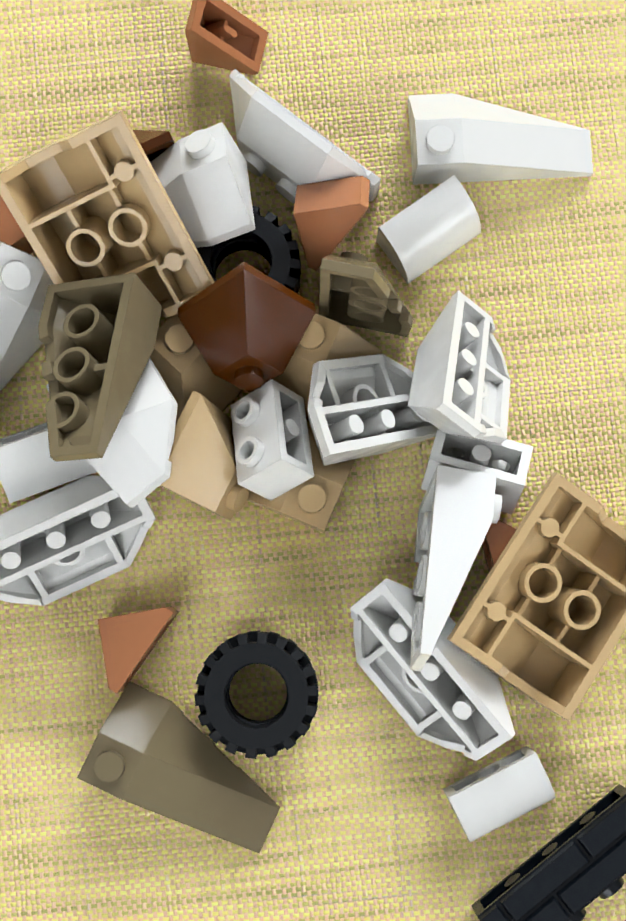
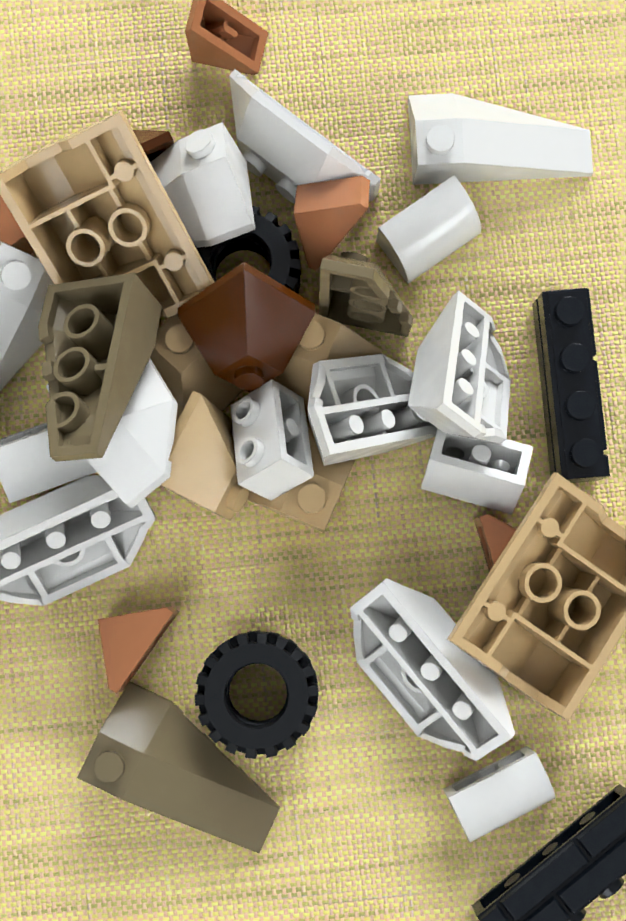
white wedge [410,465,502,672] -> none
none -> black brick [532,288,610,483]

